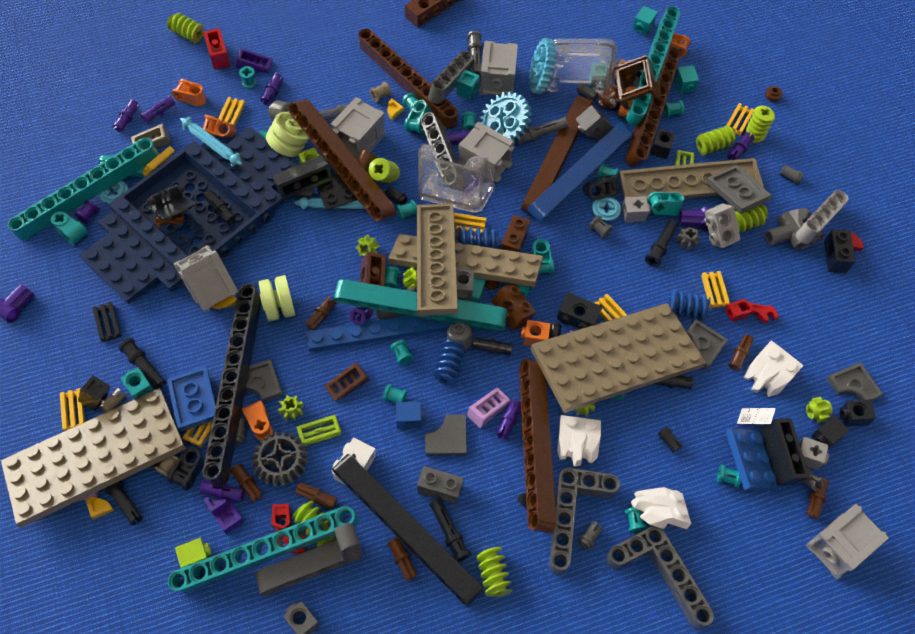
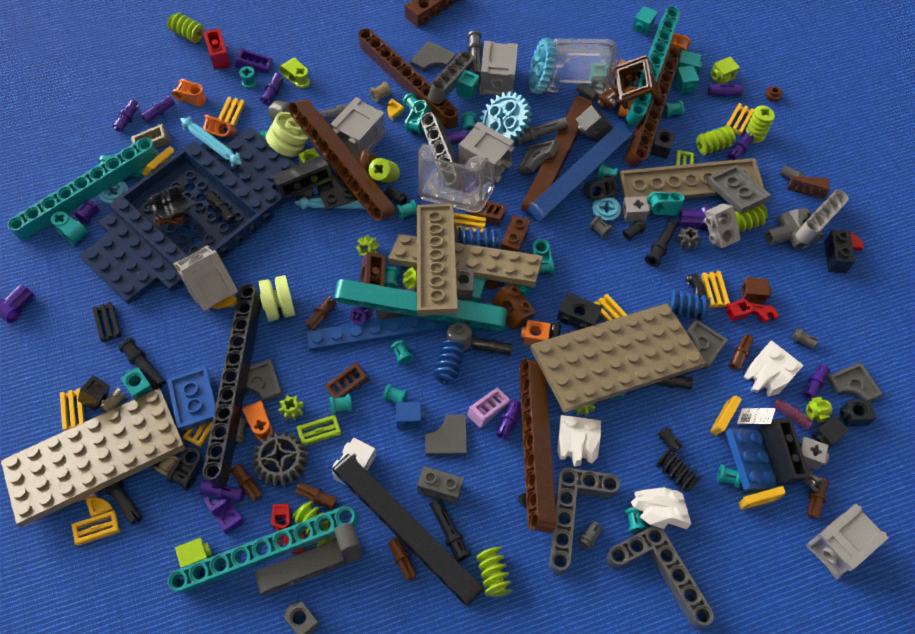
none -> yellow tile [71,510,121,546]
none -> lime piece [280,57,310,89]
none -> teal bush [329,394,352,415]
none -> dark grey tile [410,41,456,72]
none -> reddish brown slope [467,198,507,227]
none -> dark grey tile [517,139,560,175]
none -> black pin [622,219,646,241]
none -> black piece [656,447,703,492]
none -> teal brick [676,50,703,73]
none -> black arm [686,273,704,299]
none -> dark purple pin [708,83,744,97]
none -> lime brick [710,56,740,85]
none -> yellow tile [710,396,742,436]
none -> yellow tile [739,486,786,510]
none -> reddish brown brick [741,277,772,304]
none -> clear pink pin [772,397,814,430]
none -> reddish brown slope [787,176,830,198]
none -> dark grey pin [791,328,818,349]
none -> dark purple pin [802,364,830,401]

